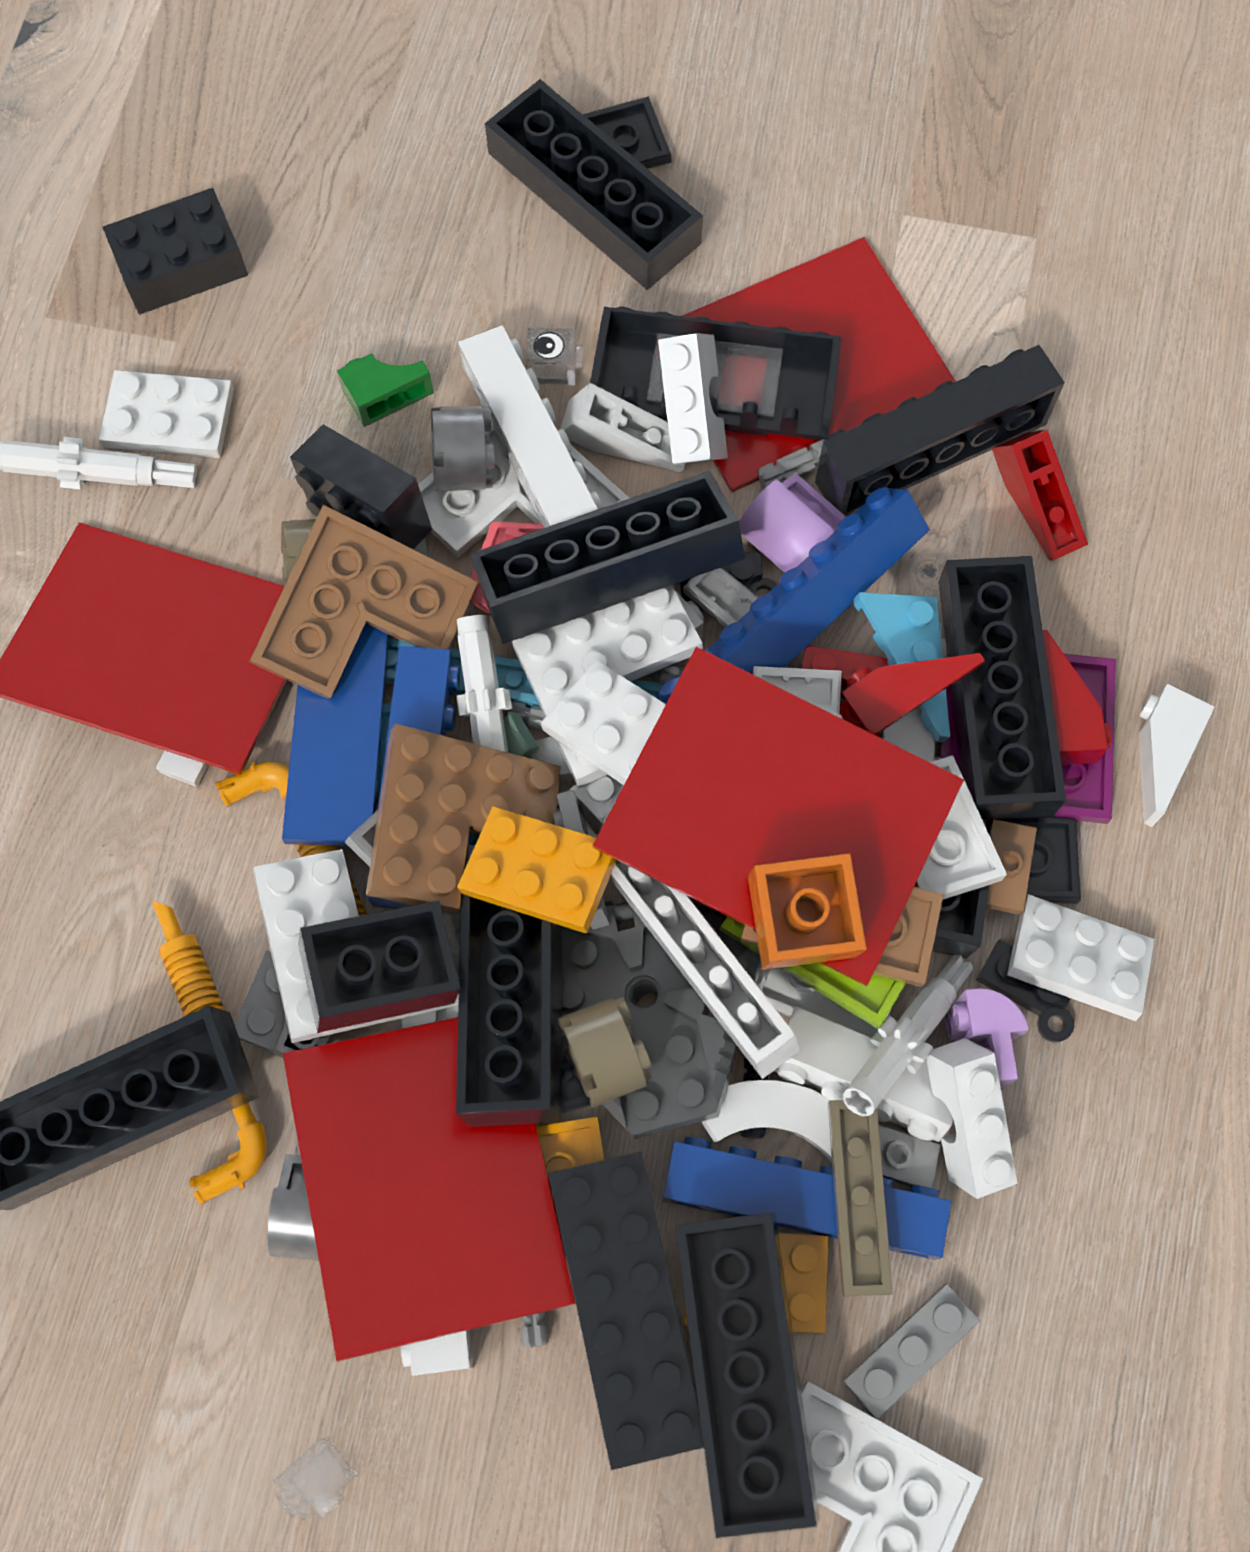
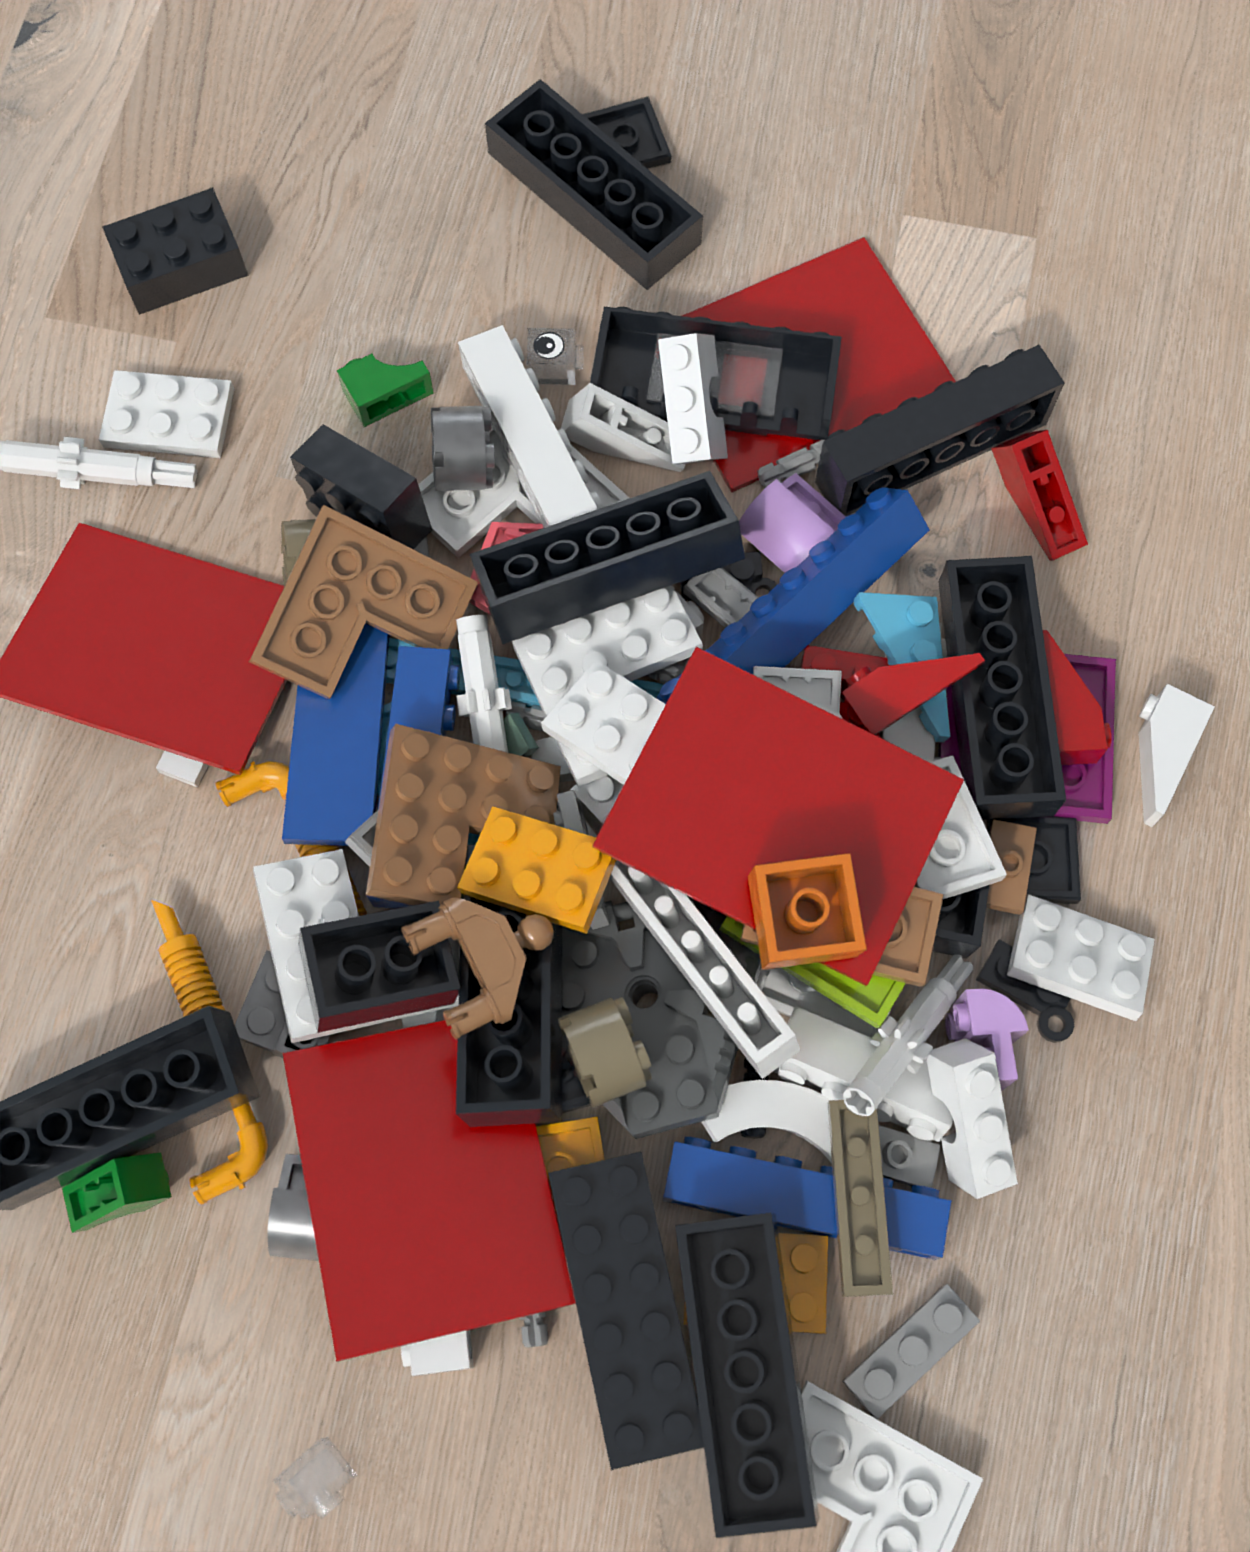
none -> green arch [62,1152,172,1233]
none -> medium nougat connector [401,897,554,1040]

